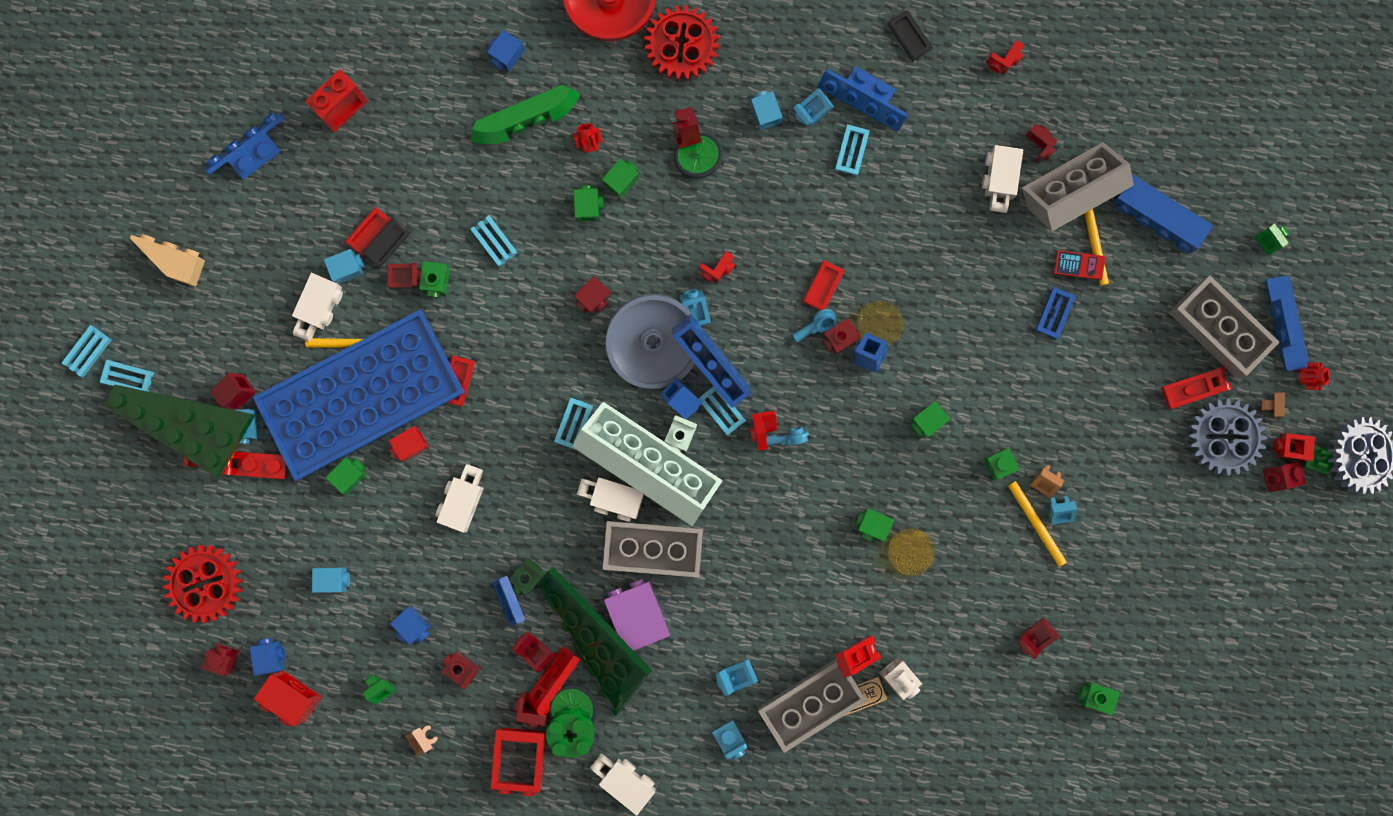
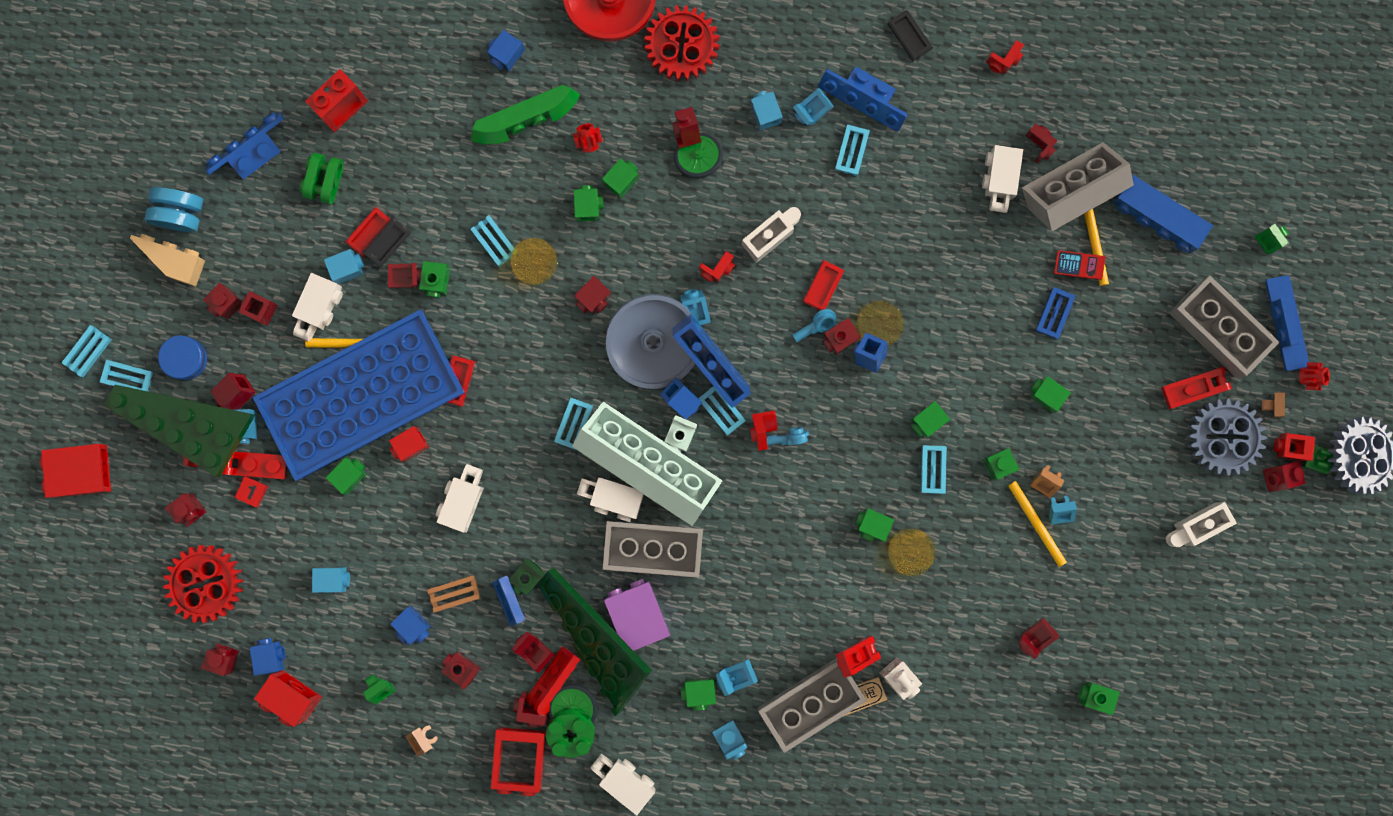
none -> red brick [39,444,111,498]
none -> dark azure wheel [144,187,204,233]
none -> blue head [158,335,207,381]
none -> dark red brick [165,493,207,527]
none -> dark red brick [203,282,242,319]
none -> red tile [234,476,268,508]
none -> dark red brick [239,291,278,326]
none -> green brick [299,153,344,205]
none -> medium nougat tile [427,575,481,612]
none -> clear yellow tile [510,238,557,285]
none -> green brick [681,678,716,710]
none -> white brick [742,207,801,263]
none -> medium azure tile [921,445,947,494]
none -> green brick [1030,376,1071,413]
none -> white brick [1166,502,1237,547]

